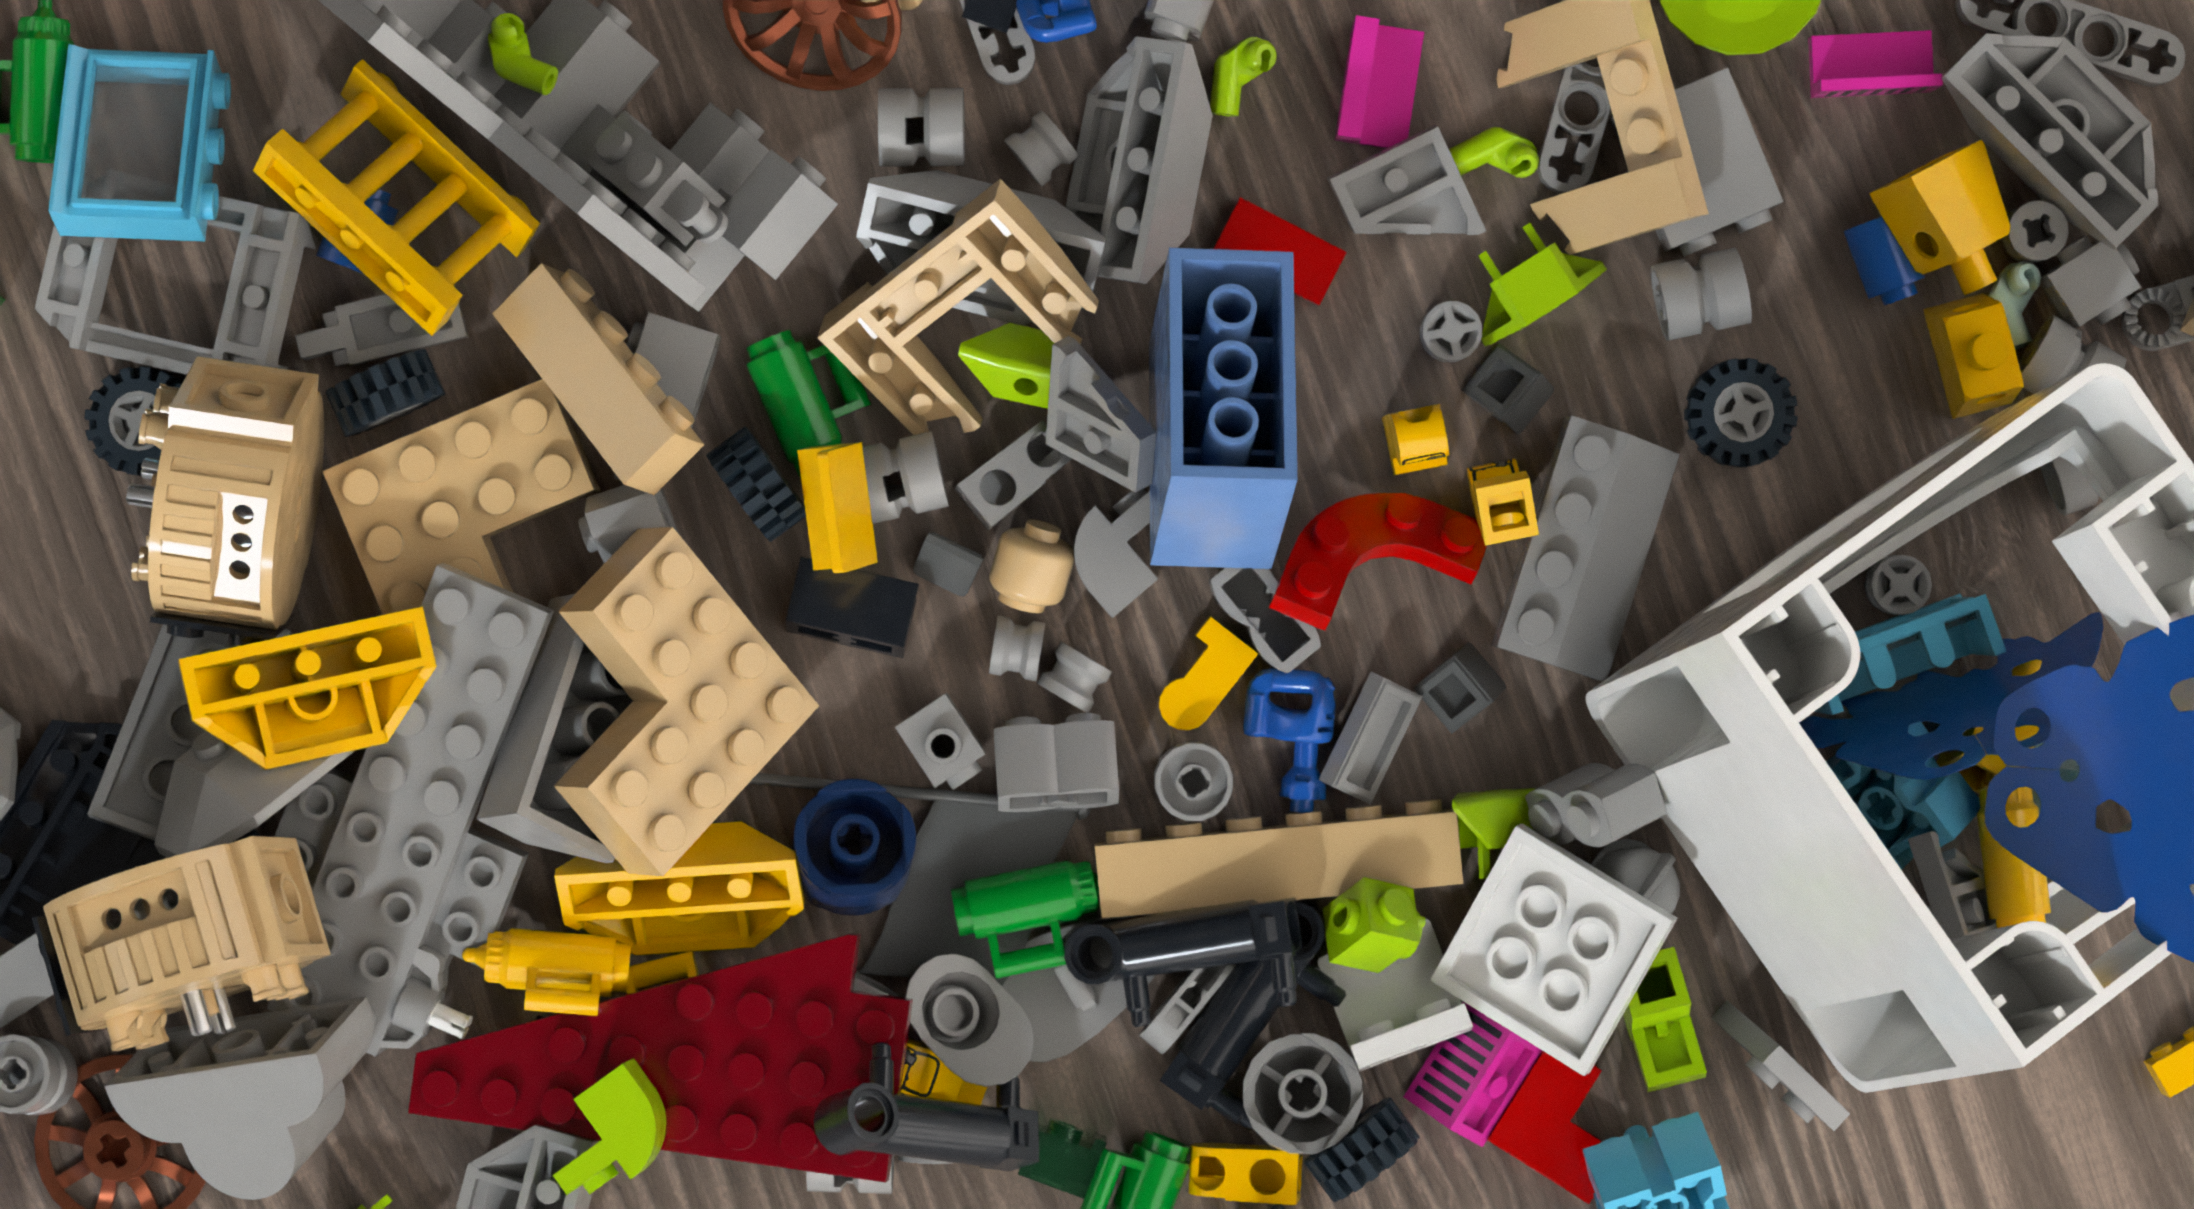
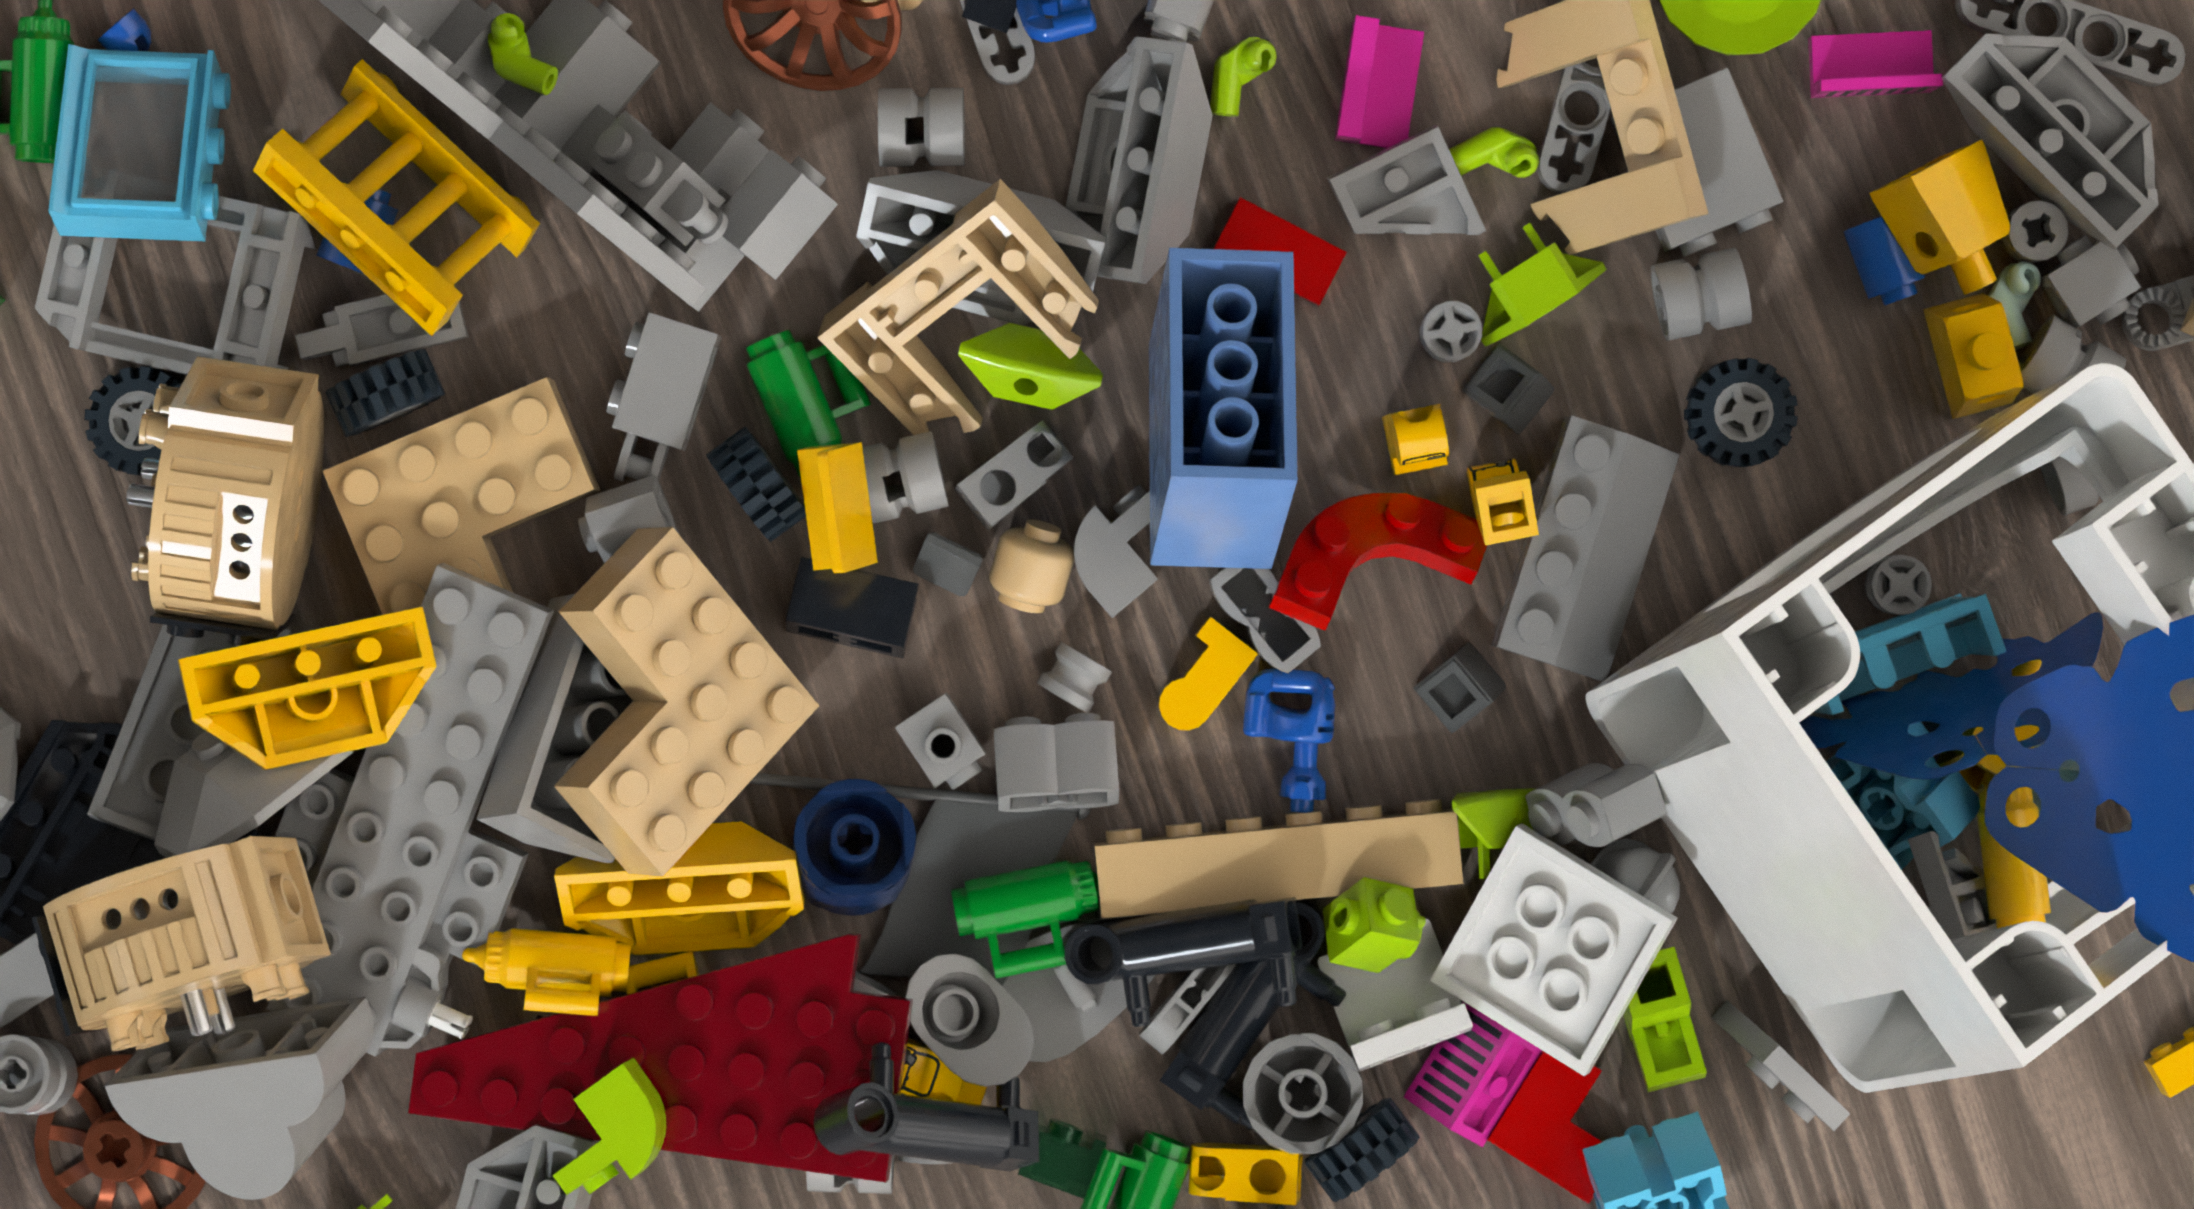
tan brick [492,263,705,495] -> none
light grey wheel [989,615,1046,681] -> none
light grey wheel [1004,110,1079,187] -> none
light grey wing [1045,336,1156,493] -> none
light grey wheel [1154,741,1233,821] -> none
light grey tile [1319,671,1423,805] -> none
none -> blue hinge [97,8,151,51]

